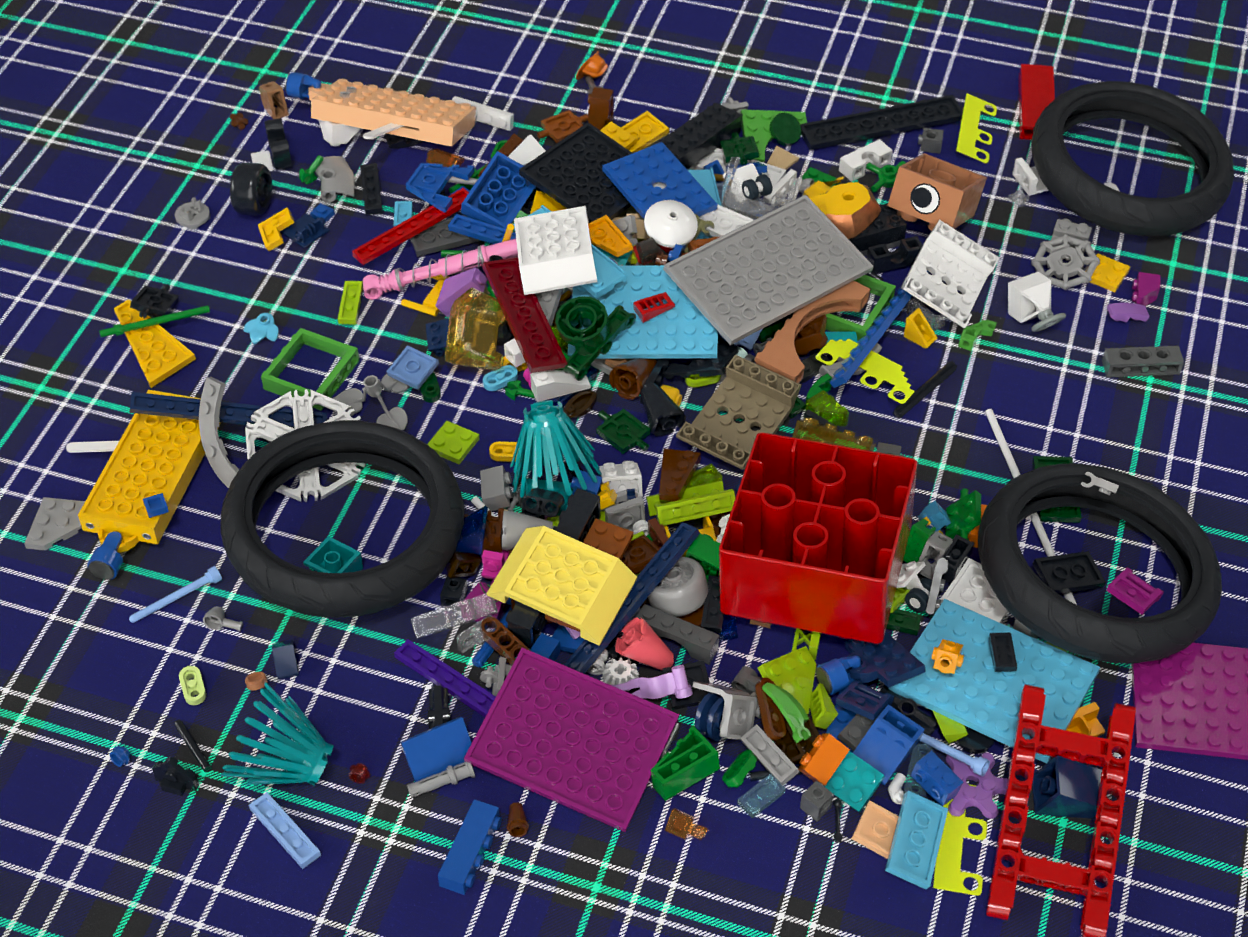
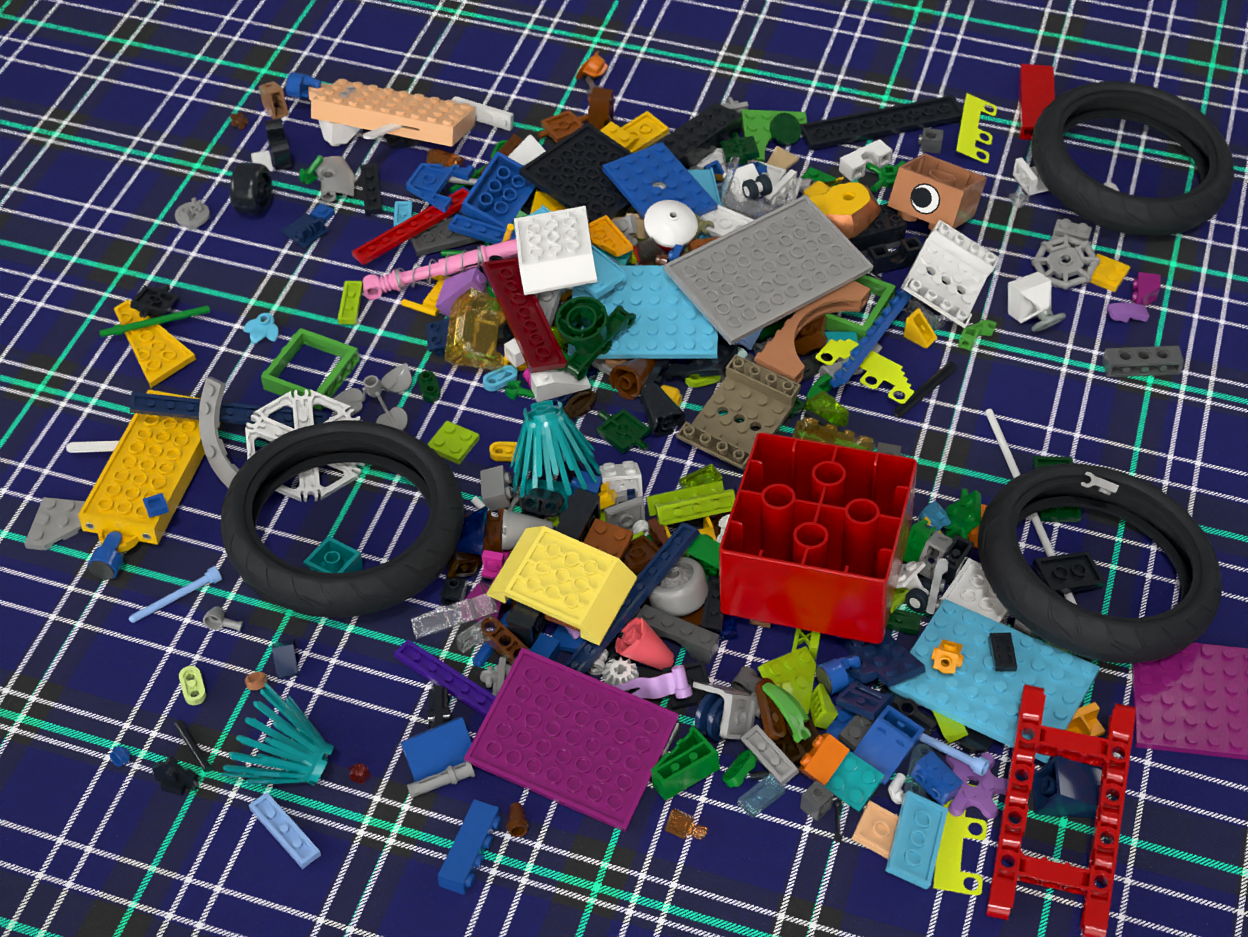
yellow plate [258,208,295,251] -> none
medium blue plate [386,345,439,390] -> none
red slope [633,292,675,323] -> none
reddish brown wing [659,448,701,501] -> none
magenta plate [1106,567,1164,615] -> none

